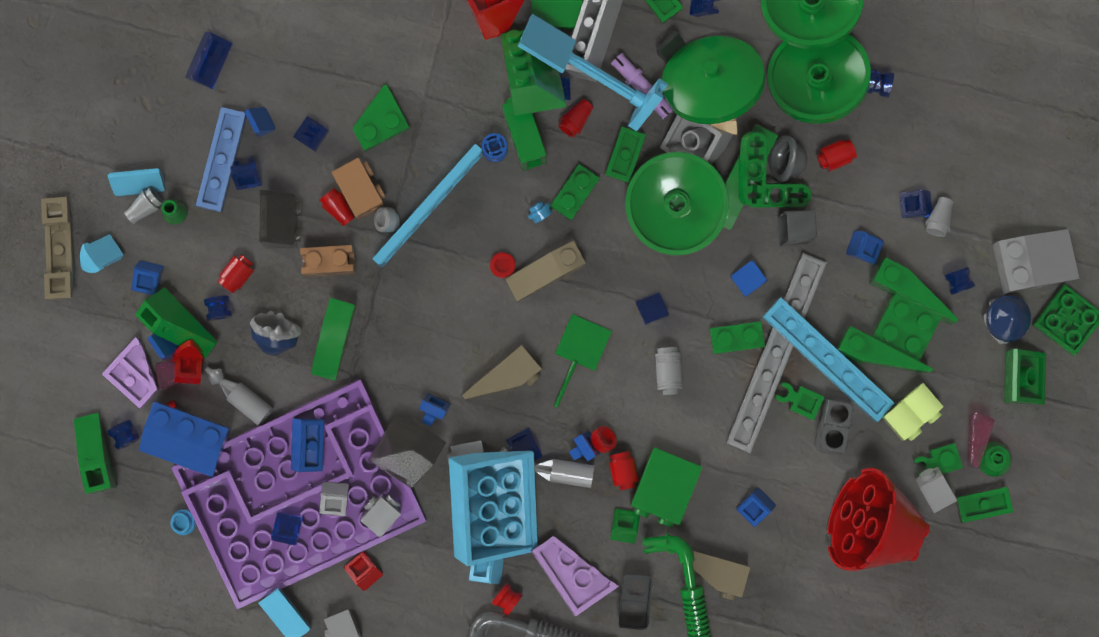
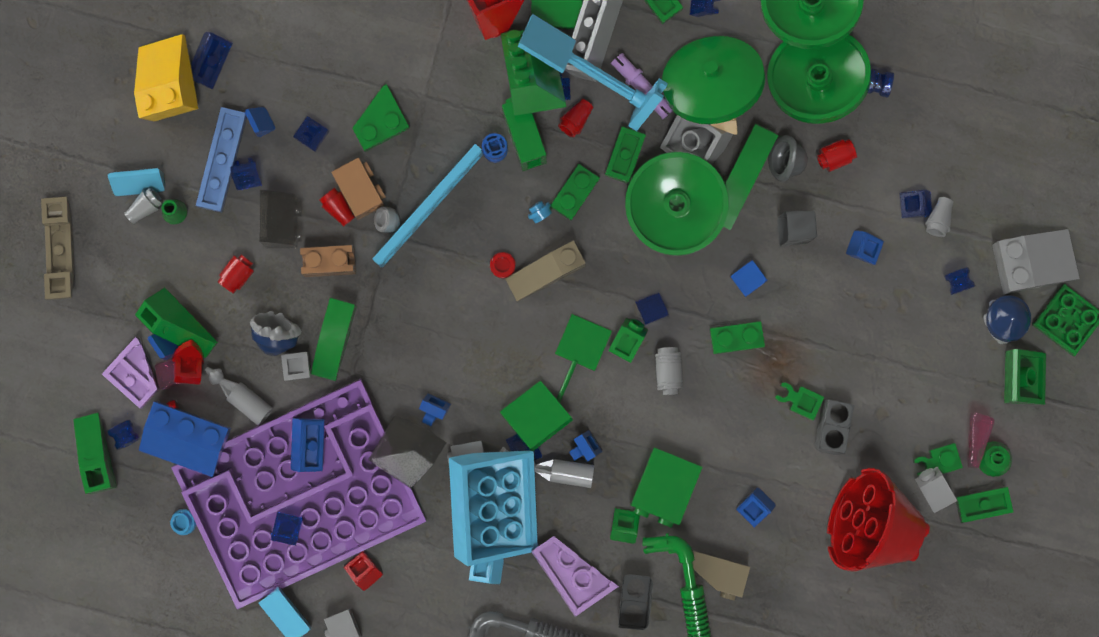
medium azure tile [80,234,124,273] -> none
blue slope [131,260,164,295] -> none
clear blue wheel [204,295,233,321] -> none
light grey slope [319,482,349,516] -> none
light grey brick [360,494,401,538] -> none
dark tan slope [462,345,542,400] -> none
red wheel [491,583,523,616] -> none
red tile [591,426,617,453] -> none
red brick [609,451,639,491] -> none
pearl dark grey slope [657,31,685,64] -> none
light grey tile [726,253,827,453] -> none
green beam [739,131,812,208] -> none
medium azure plate [762,298,895,422] -> none
green wedge [836,257,958,374] -> none
yellowish green brick [882,383,944,441] -> none
none -> yellow slope [134,34,199,121]
none -> light grey tile [281,352,311,381]
none -> green tile [500,381,573,451]
none -> green bracket [608,318,648,363]

